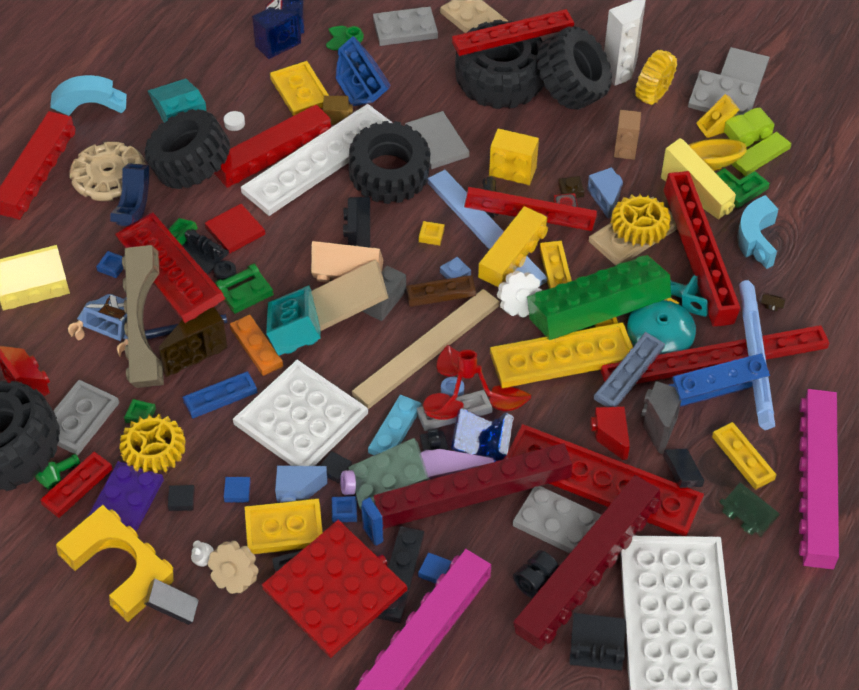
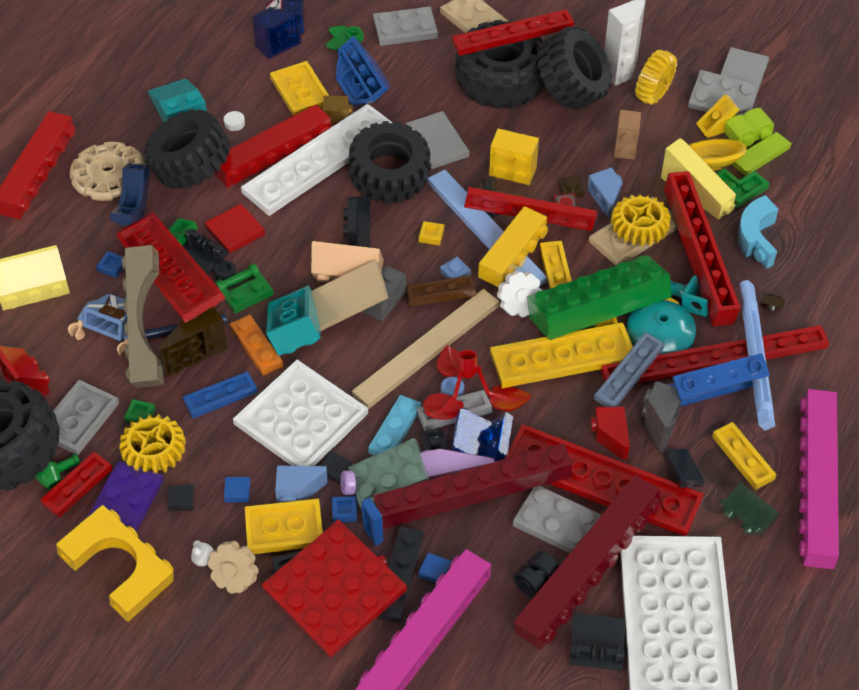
medium azure arch [50,75,127,116] -> none
tile [144,579,199,625] -> none

